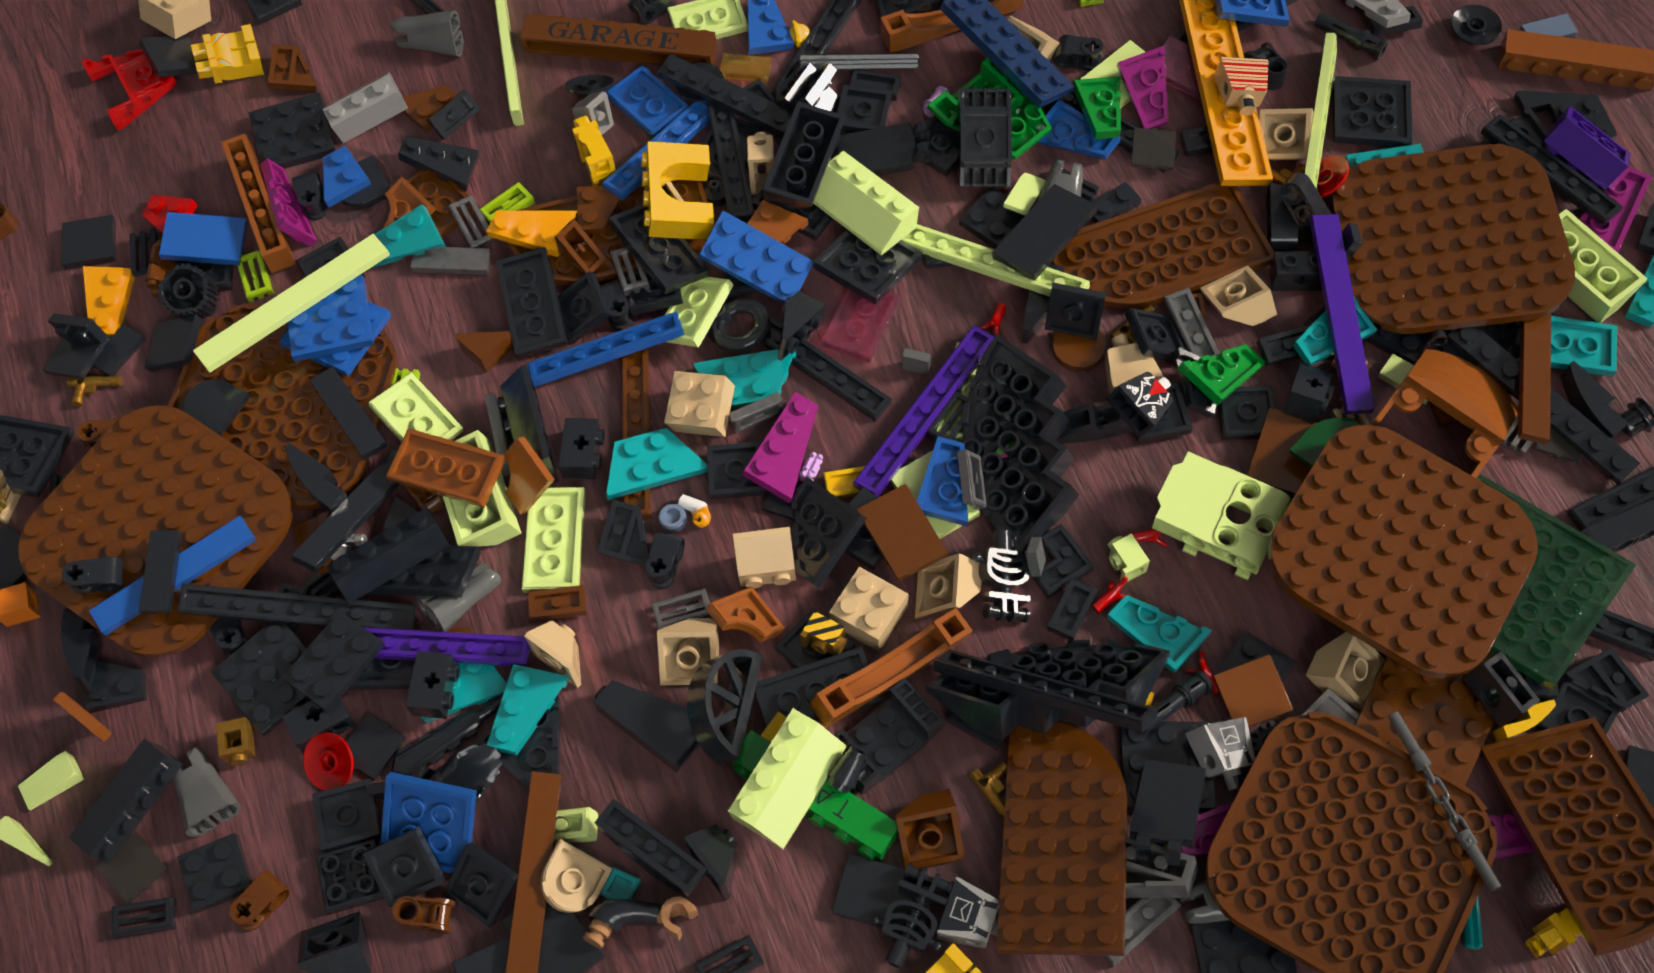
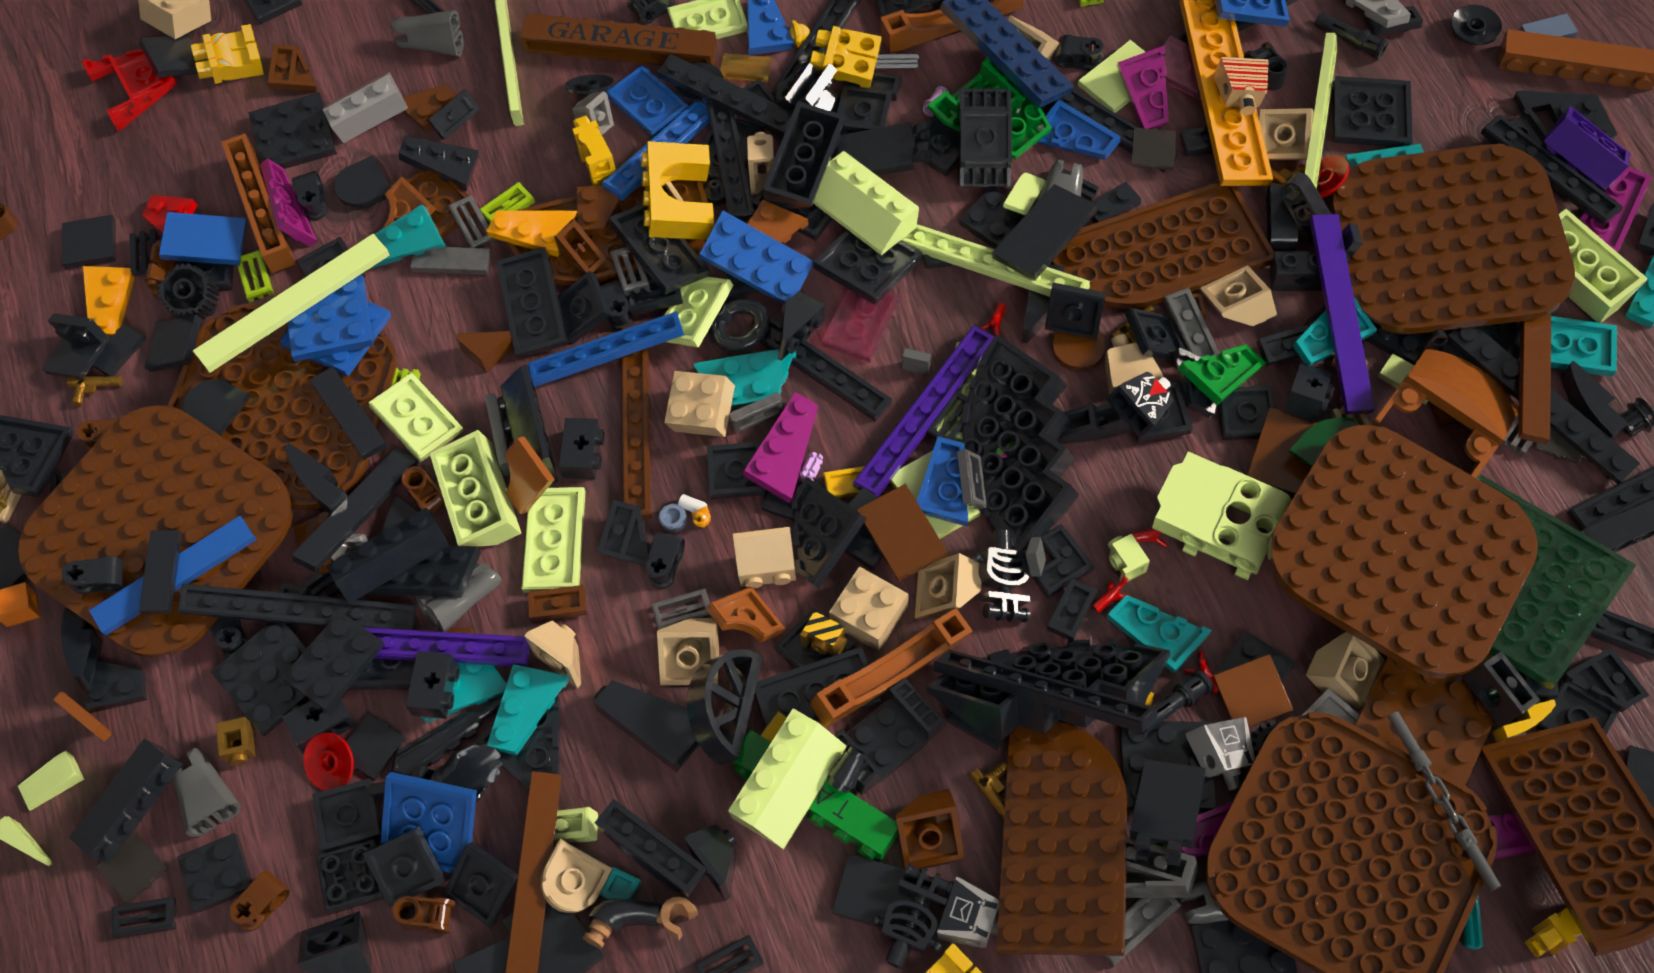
blue wing [323,146,371,208] -> none
dark orange tile [386,428,506,508] -> none
teal wing [606,428,708,500] -> none
green wing [1073,76,1121,140] -> none
none -> yellow hips [810,26,882,88]

